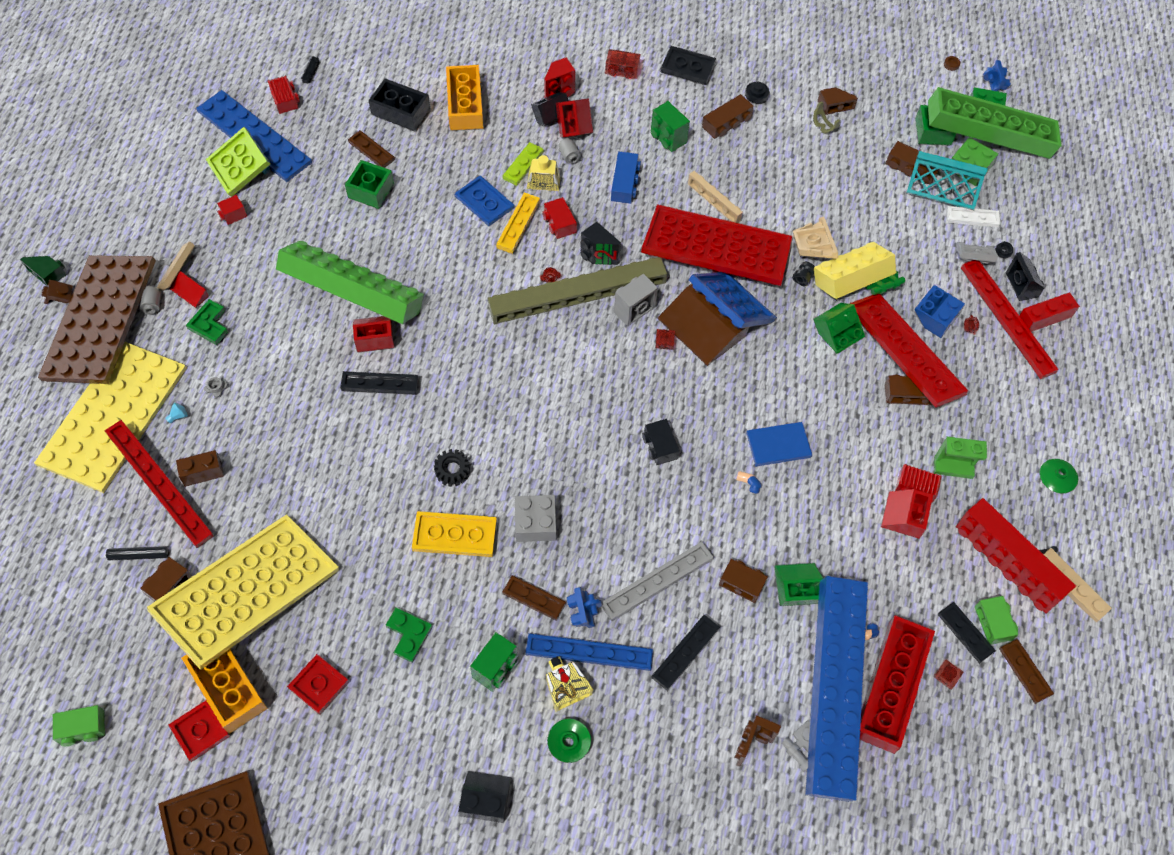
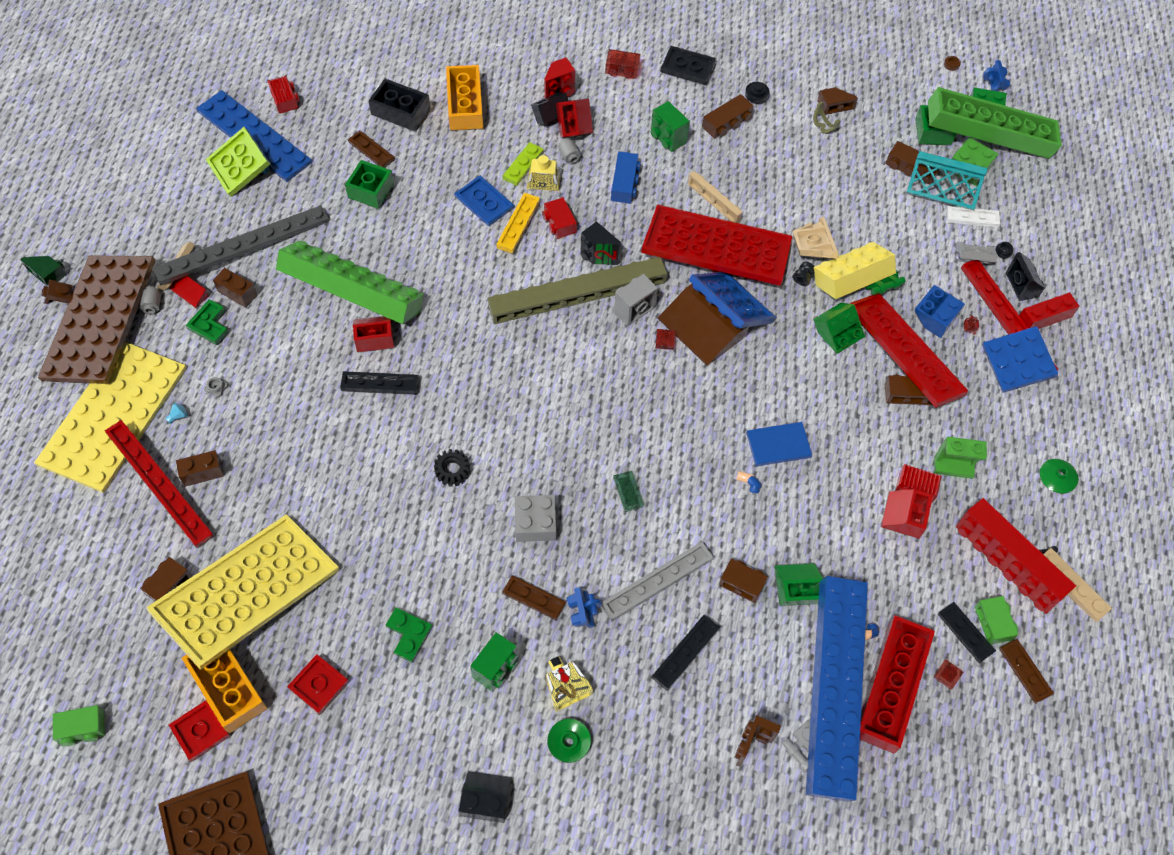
black axle [106,546,169,561] -> none
red brick [217,195,247,225] -> none
black axle [301,56,320,84] -> none
yellow plate [412,511,497,557] -> none
blue tile [525,633,653,671] -> none
clear red plate [540,267,561,282] -> none
black brick [642,419,680,465] -> none
none -> dark grey plate [152,205,329,286]
none -> reddish brown brick [213,267,258,308]
none -> clear green tile [613,471,644,512]
none -> blue plate [982,326,1058,393]

